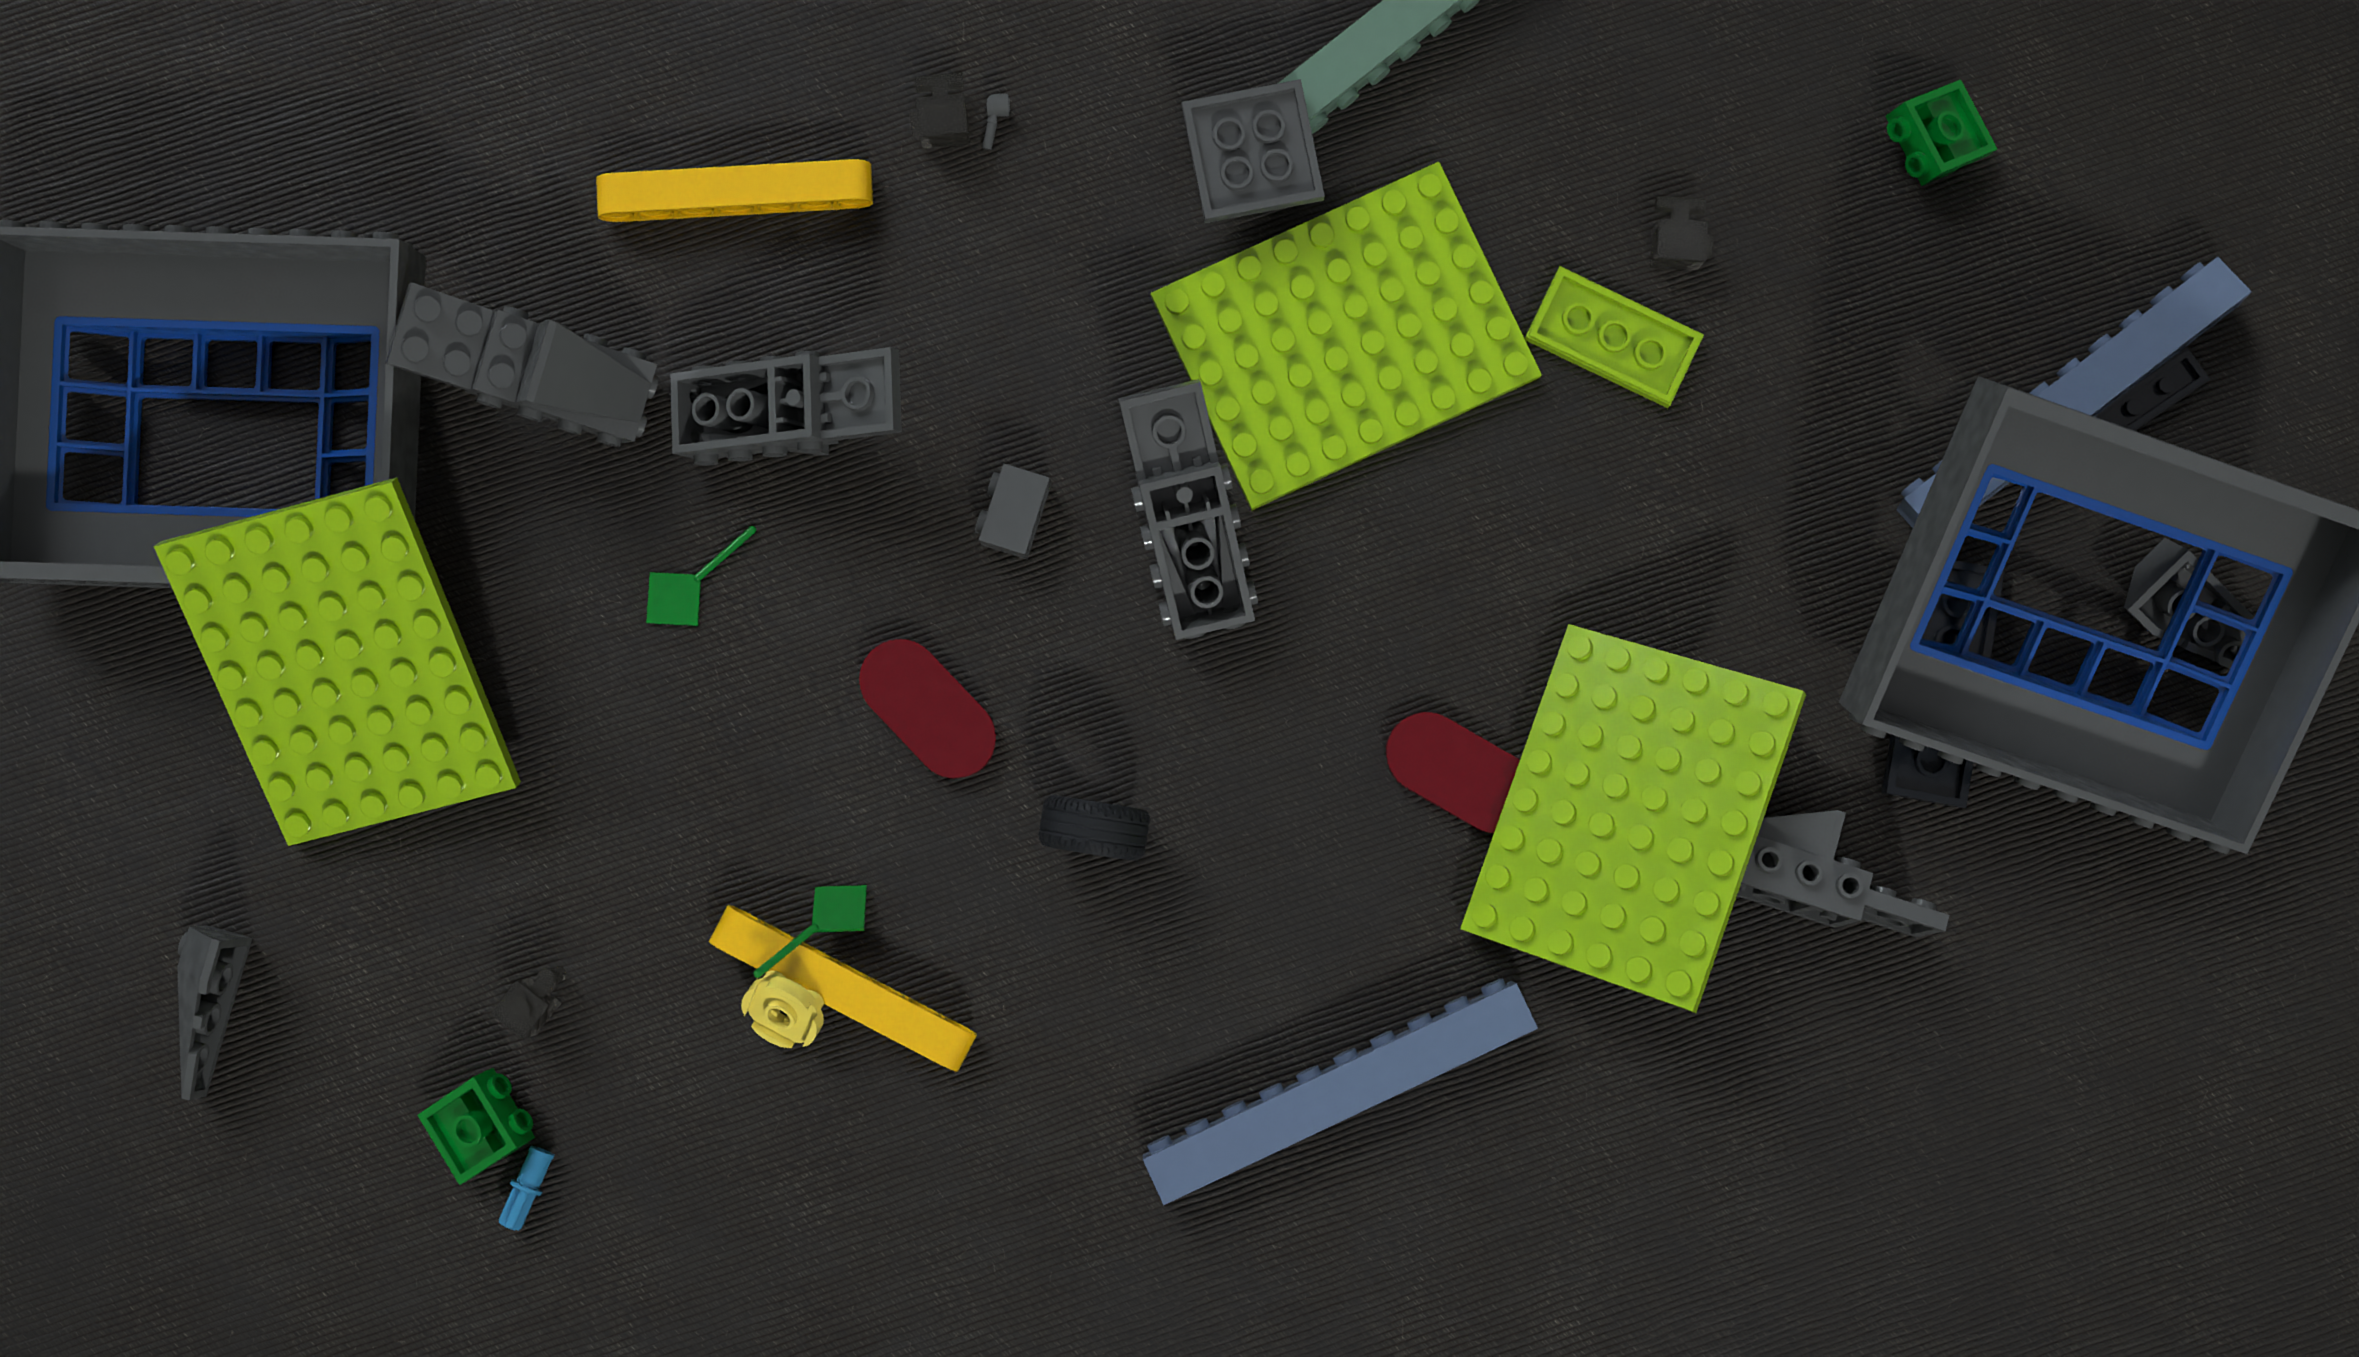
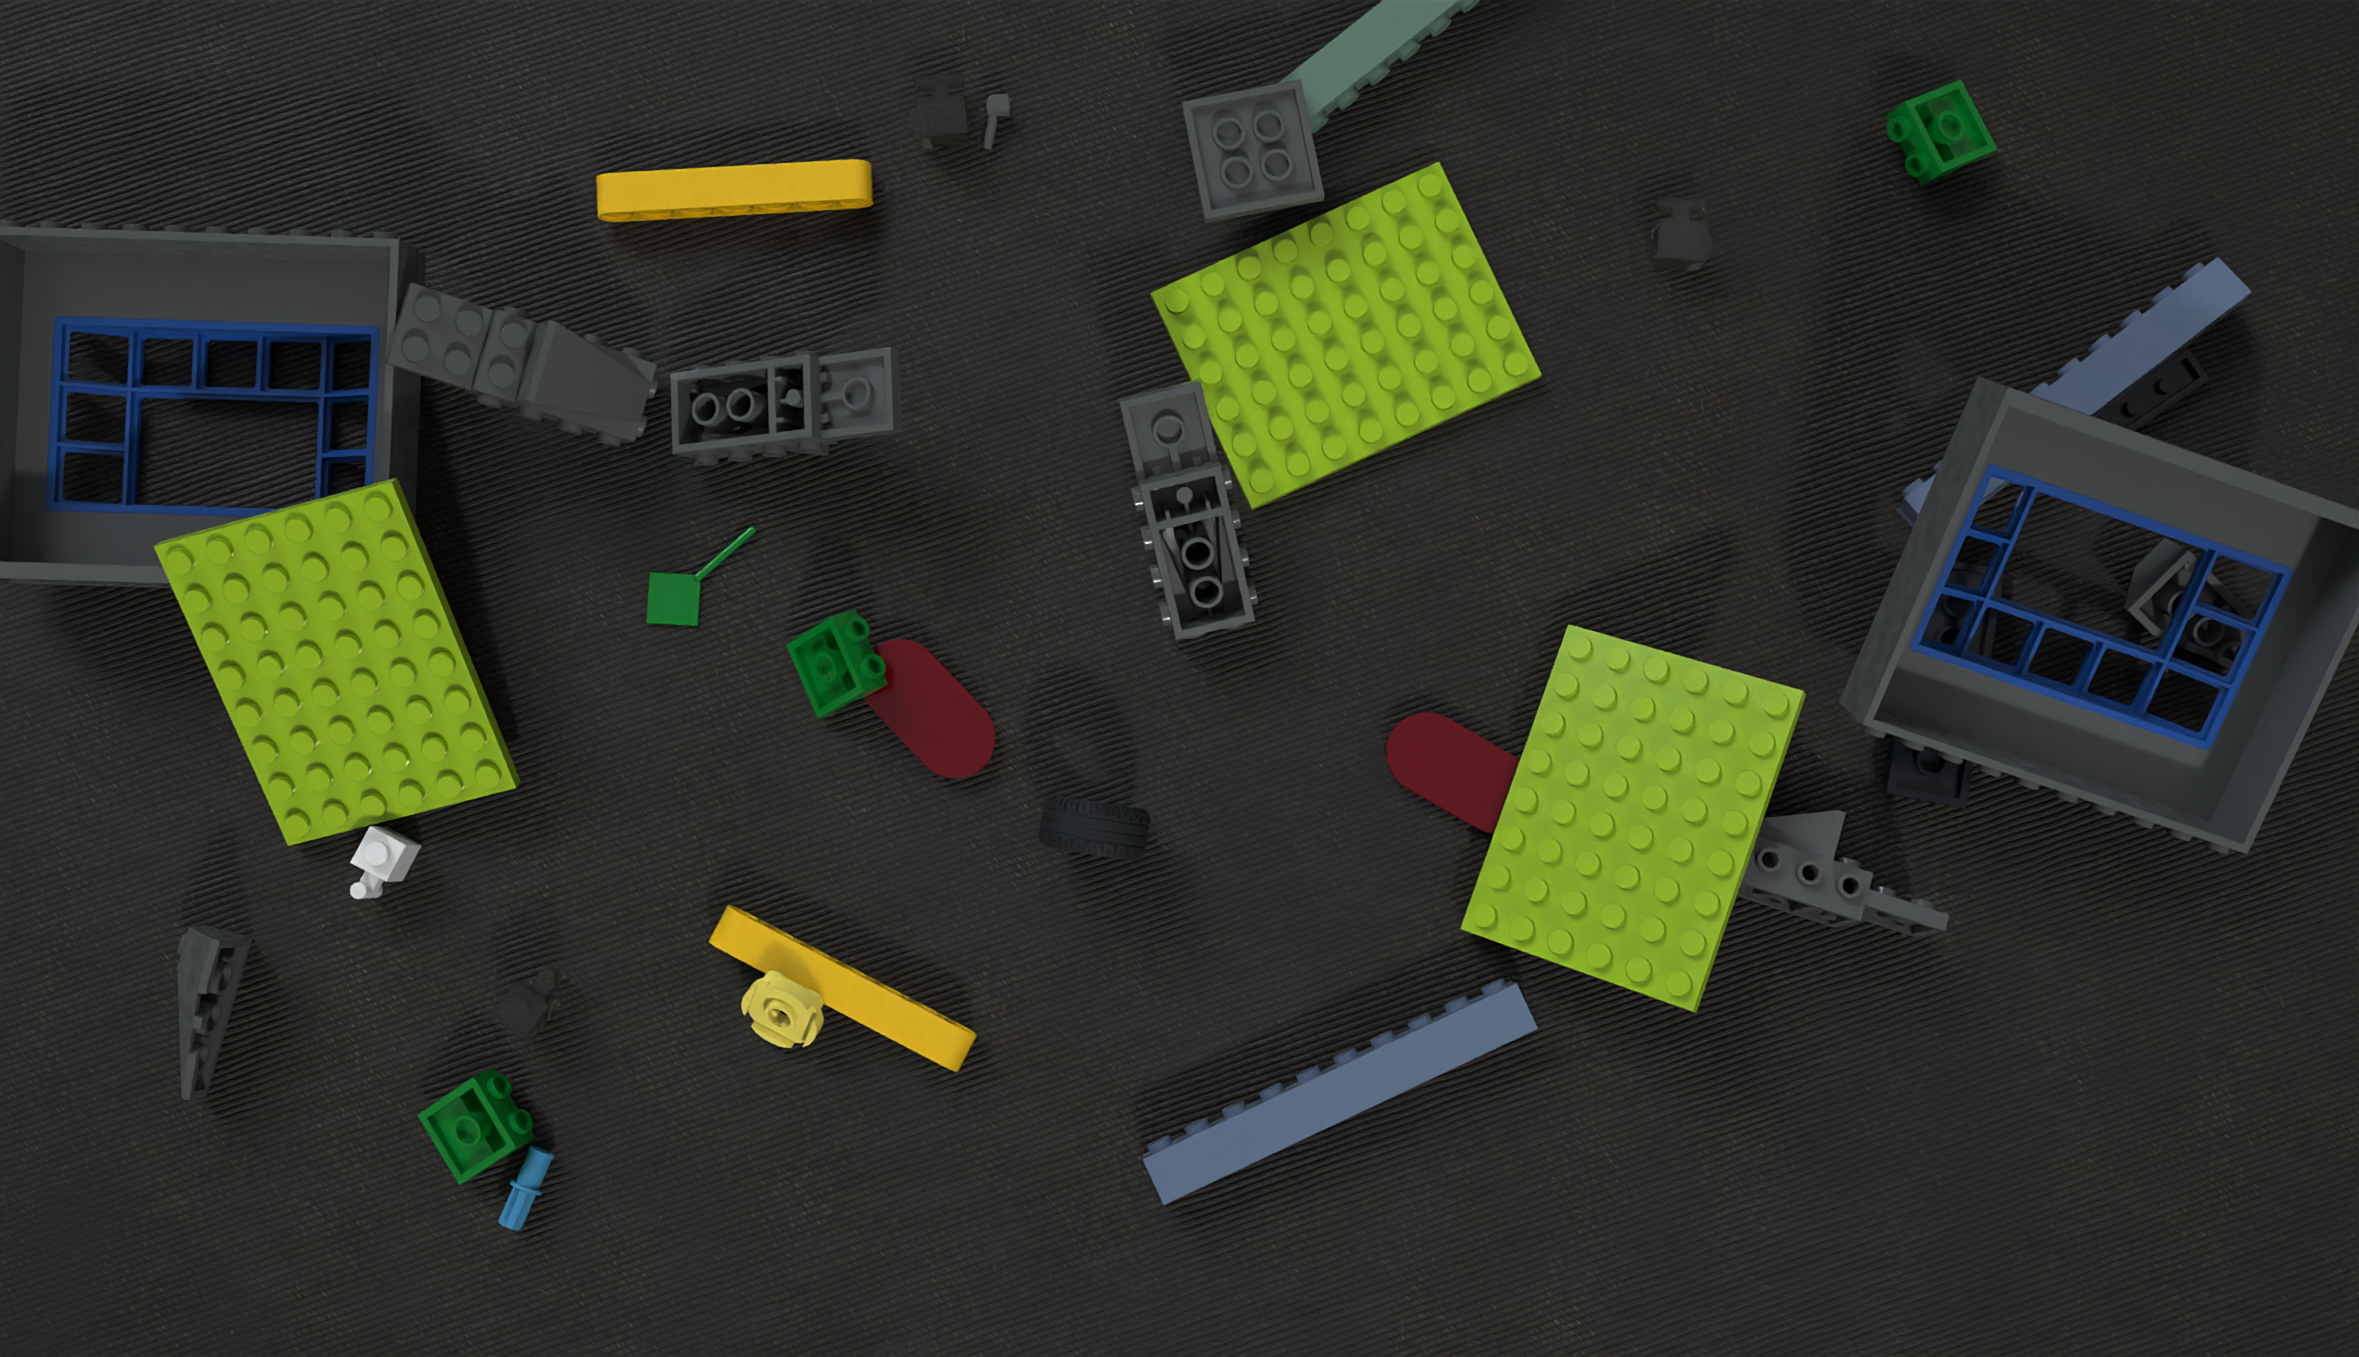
green piece [753,885,867,978] -> none
dark grey brick [975,463,1052,560] -> none
lime tile [1524,266,1704,408] -> none
none -> white brick [350,826,422,899]
none -> green plate [786,609,888,719]

